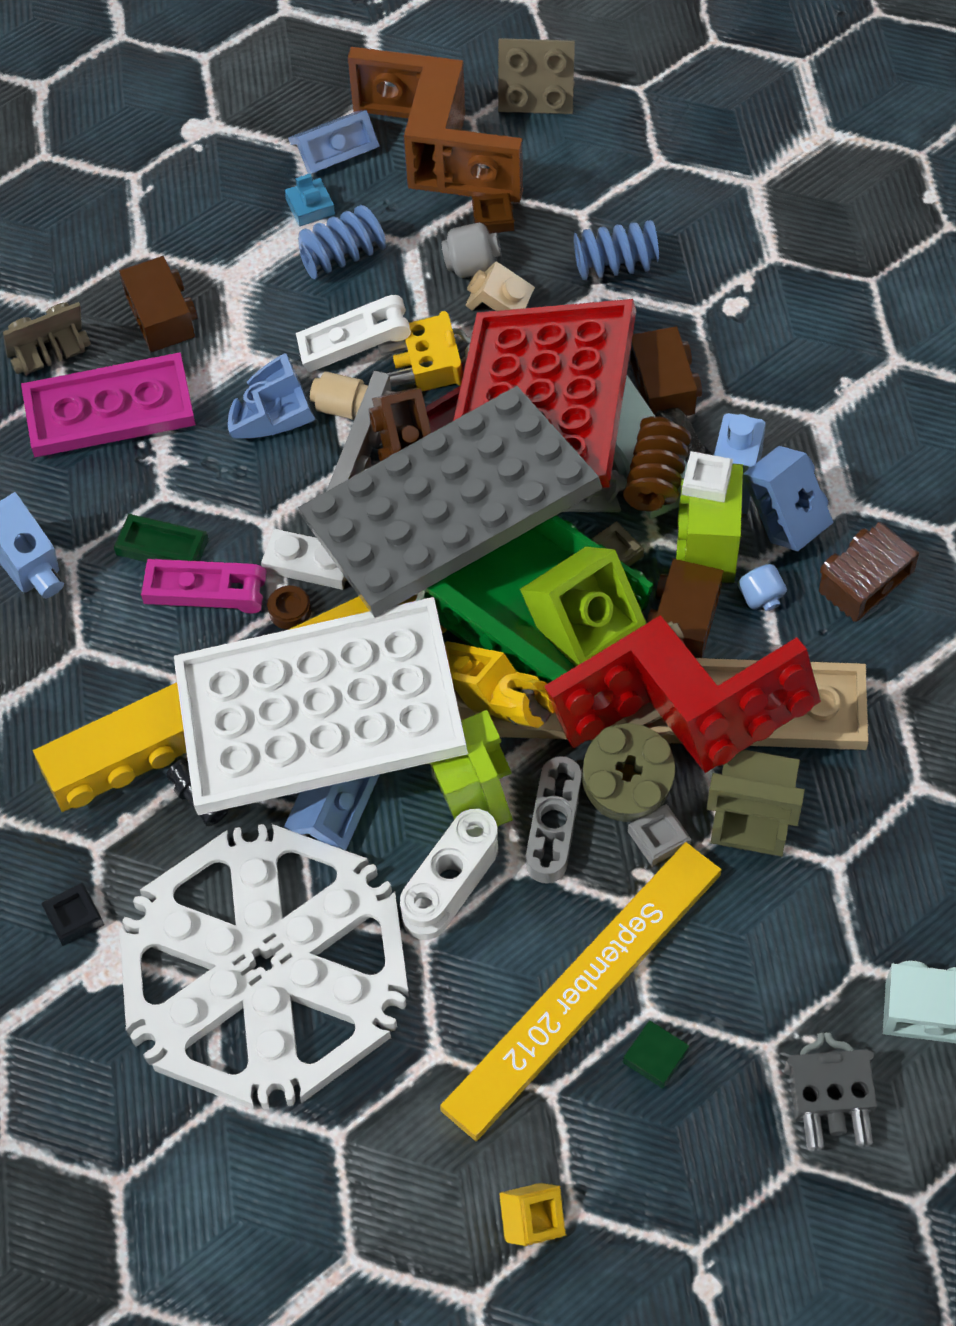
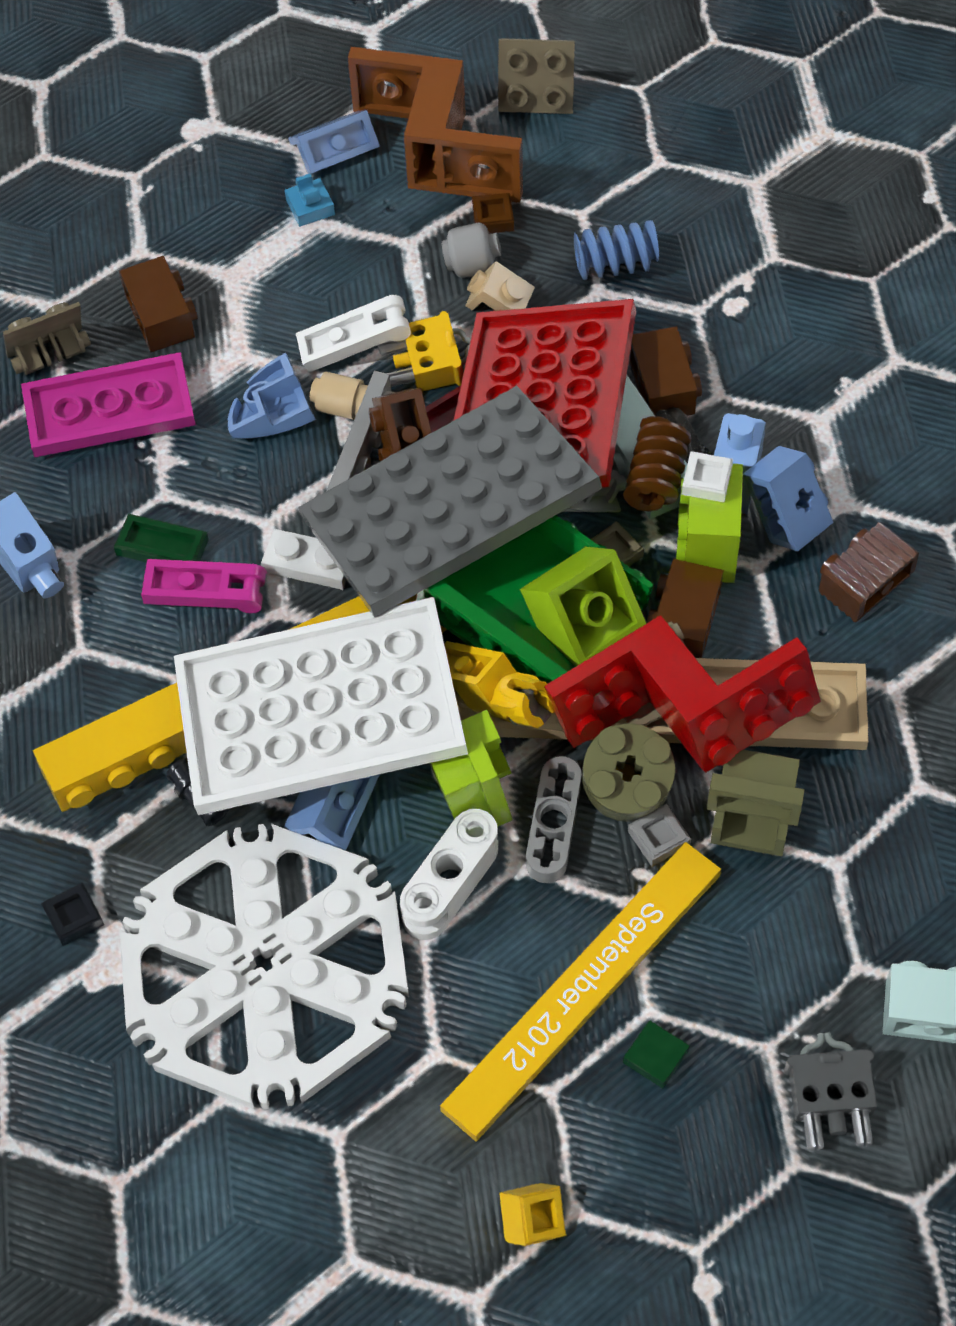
reddish brown tile [267,585,311,630] -> none
medium blue piece [298,205,386,279] -> none
light blue piece [738,564,787,611] -> none

